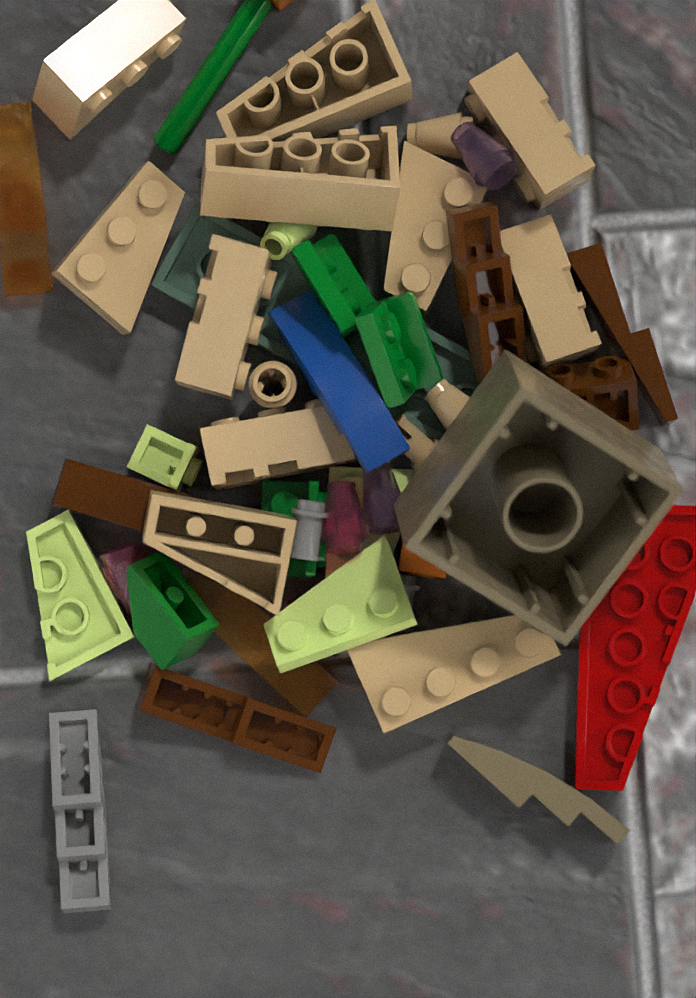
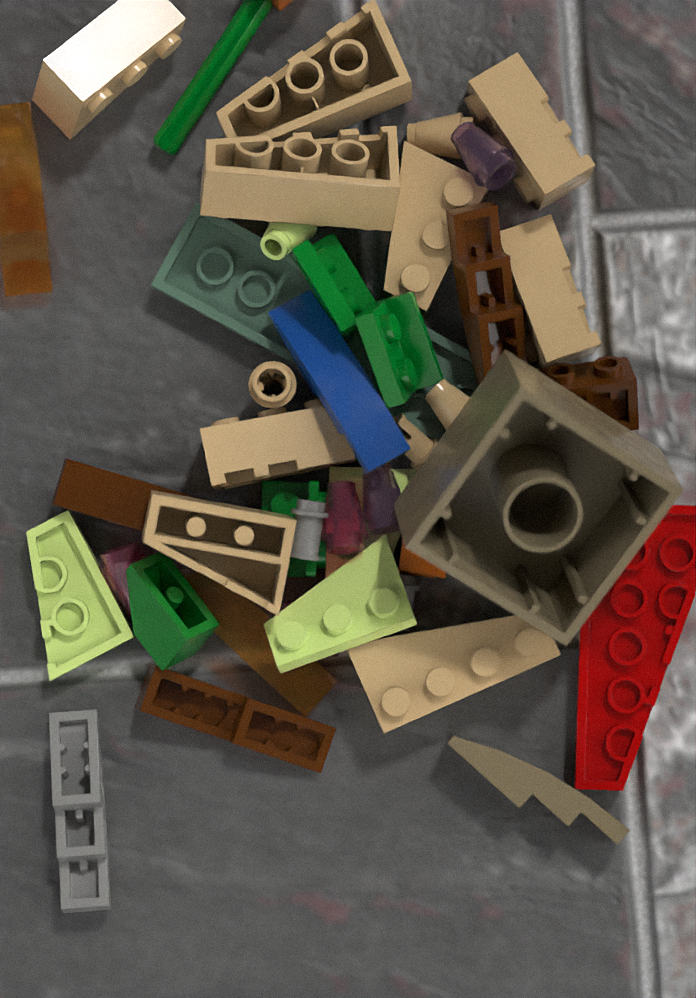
tan wedge [50,161,185,335] -> none
yellowish green bracket [127,424,203,492] -> none
tan wedge [175,234,278,401] -> none
reddish brown slope [566,243,678,426] -> none

